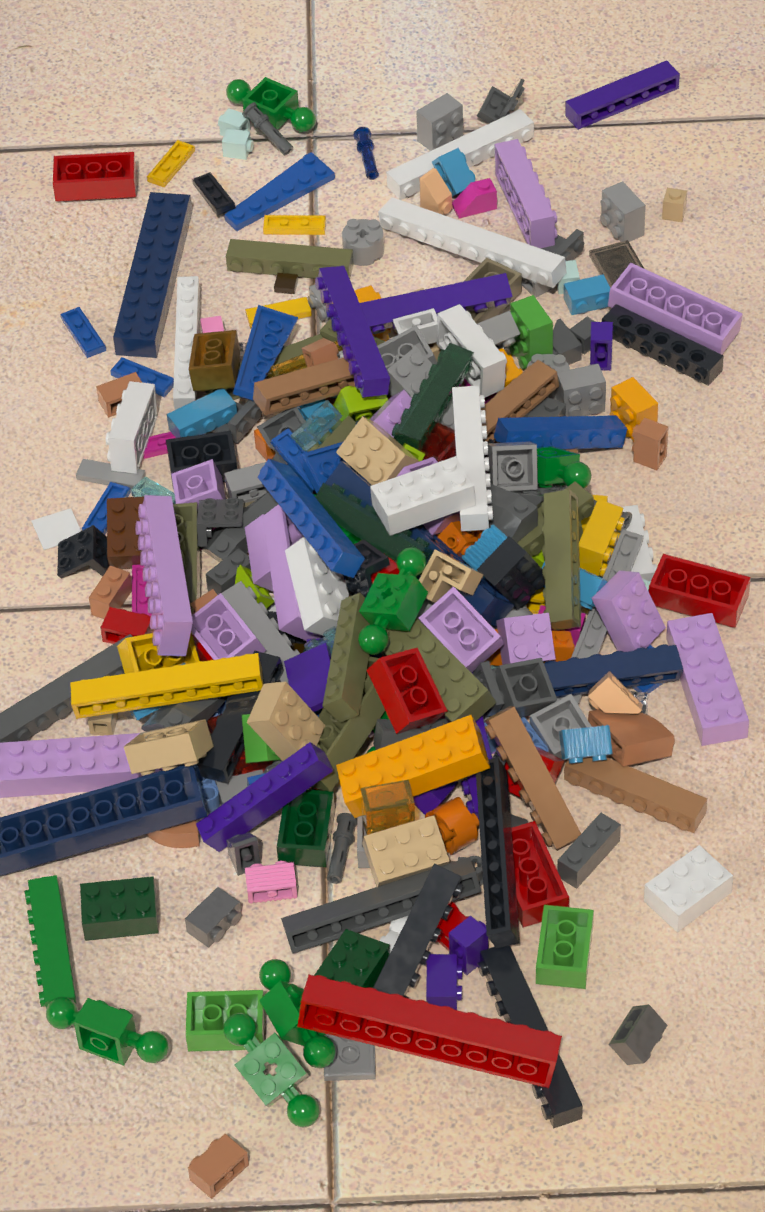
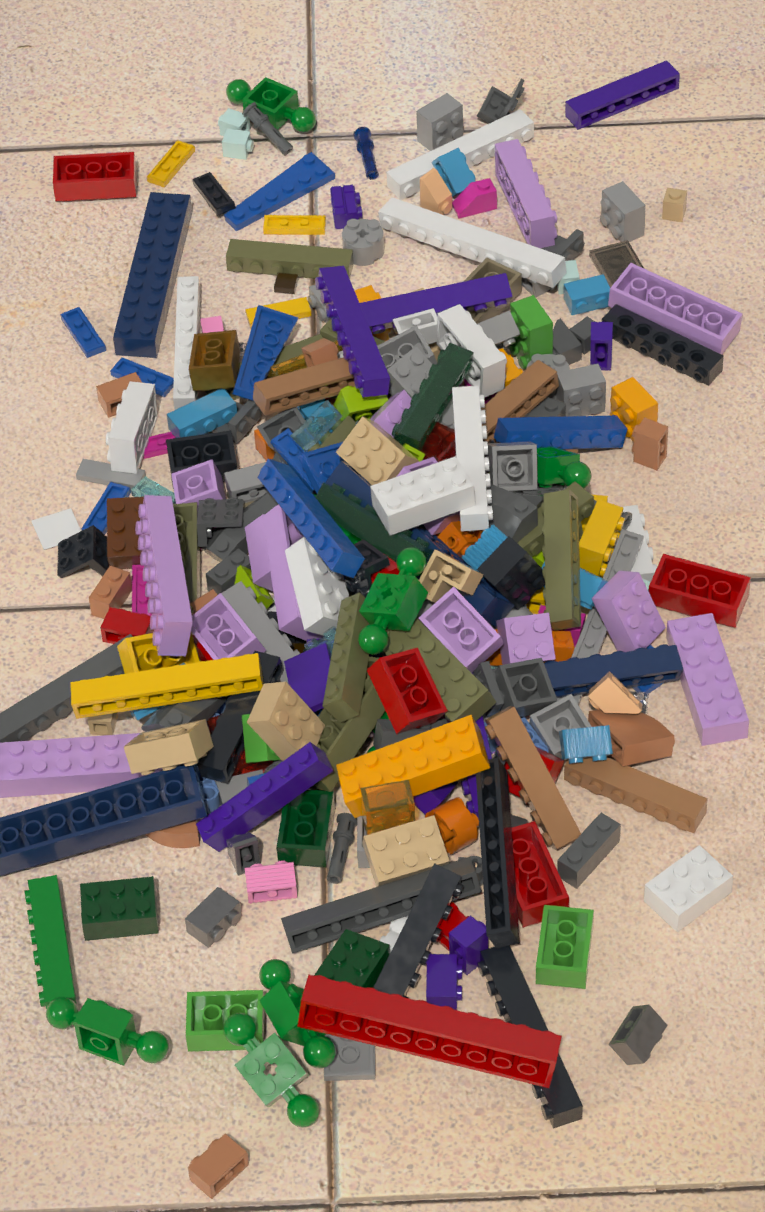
none -> dark purple brick [330,185,363,229]

